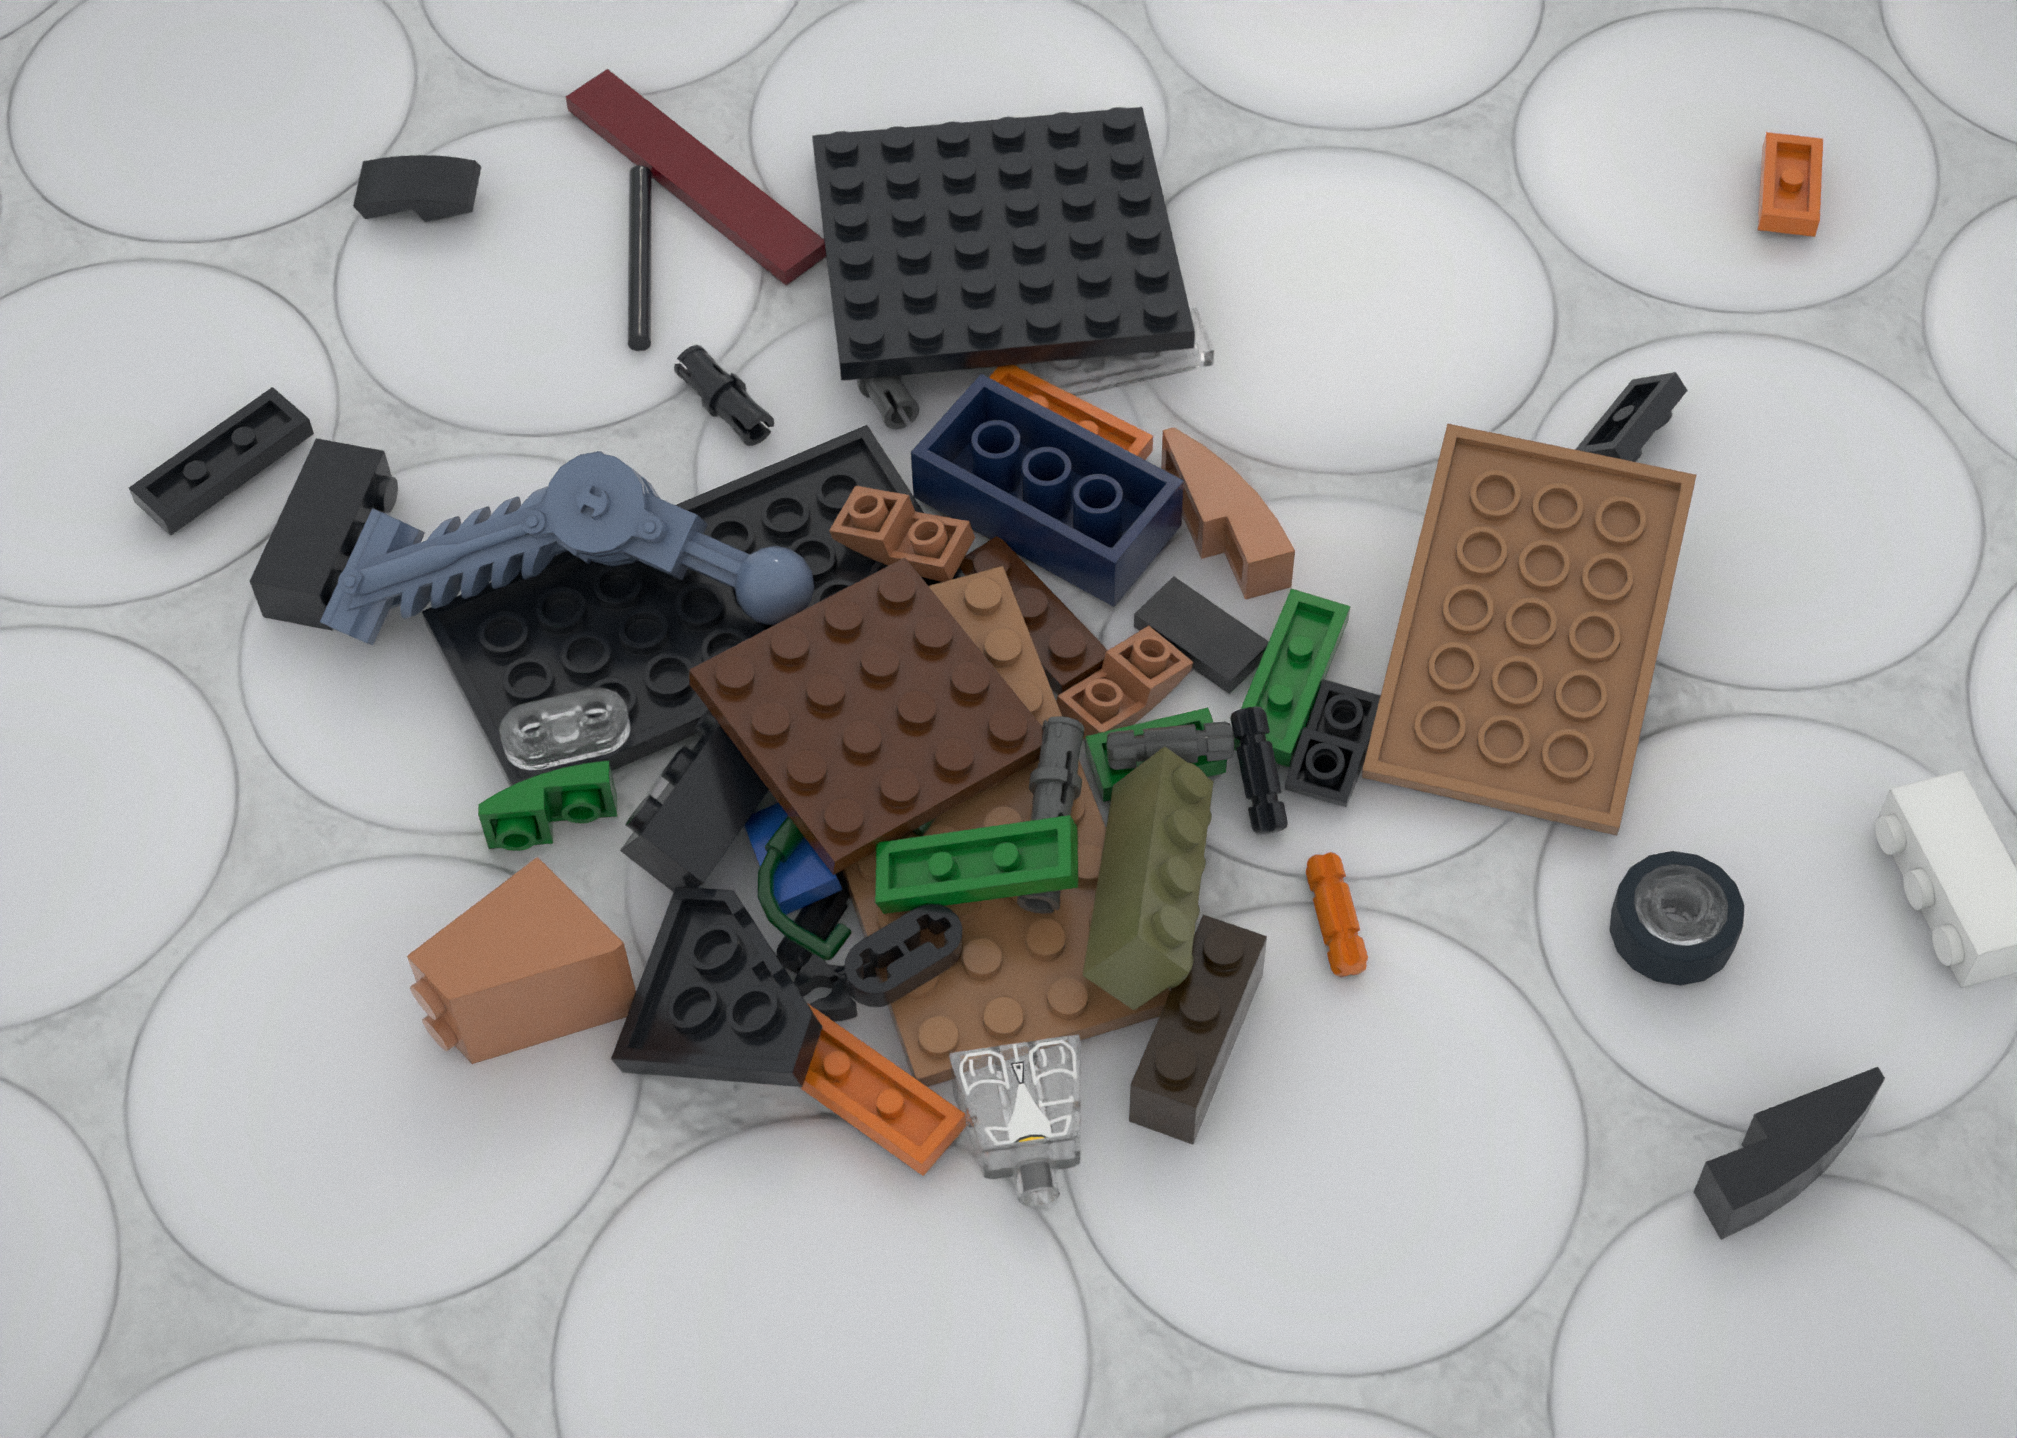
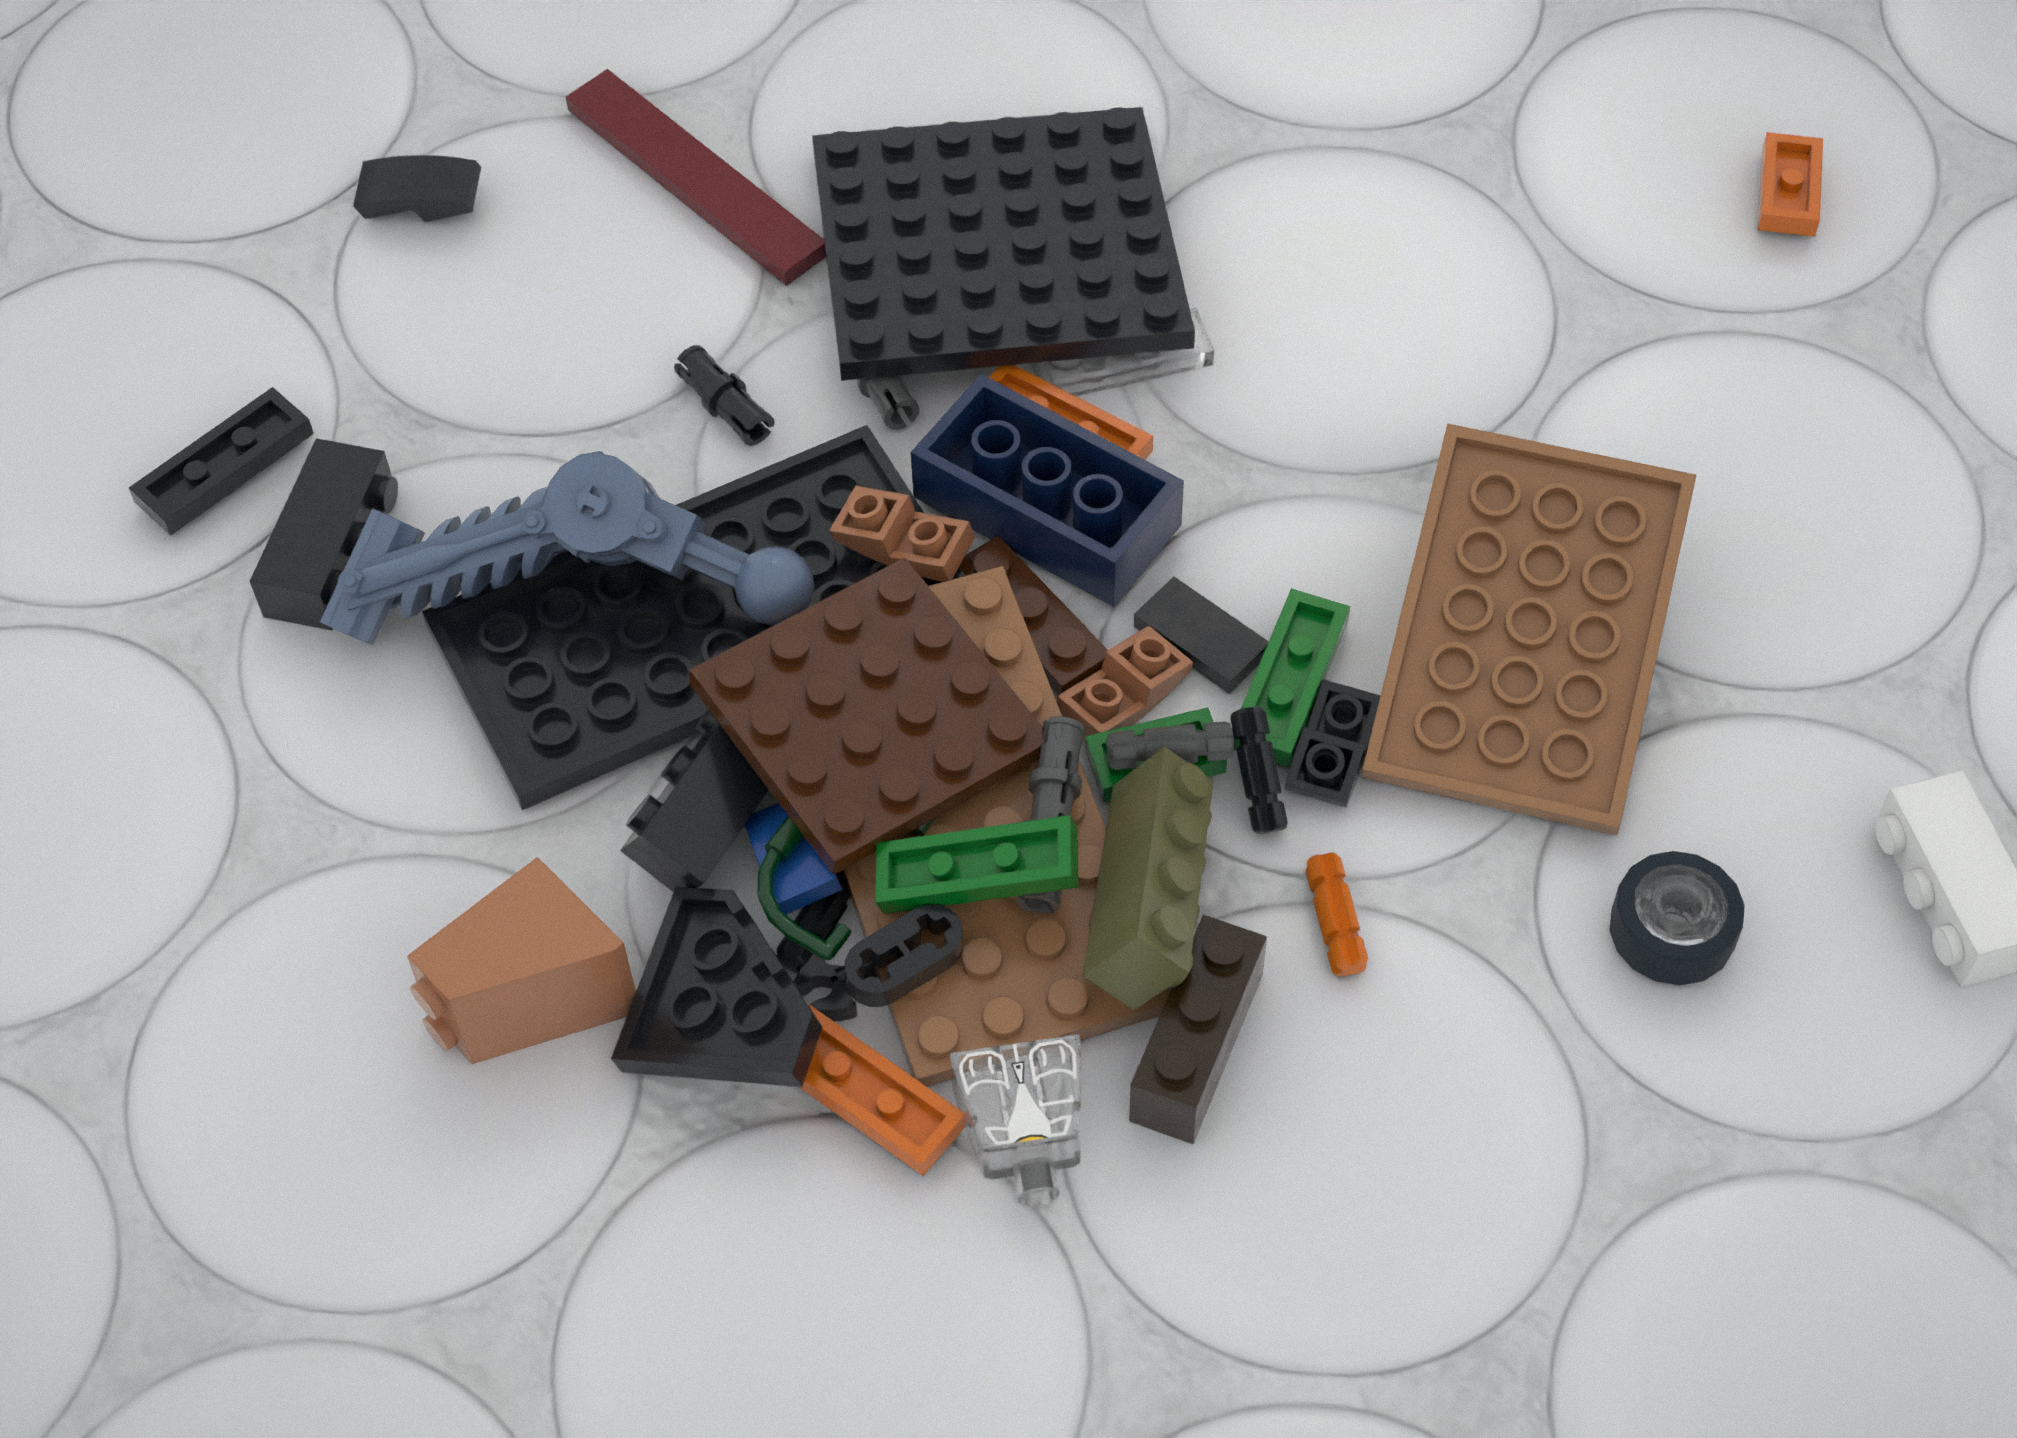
green slope [478,761,618,851] -> none
clear plate [499,688,630,770] -> none
black bar [628,165,652,351] -> none
nougat slope [1161,427,1295,600] -> none
black plate [1575,372,1688,462] -> none
black slope [1694,1067,1885,1240] -> none

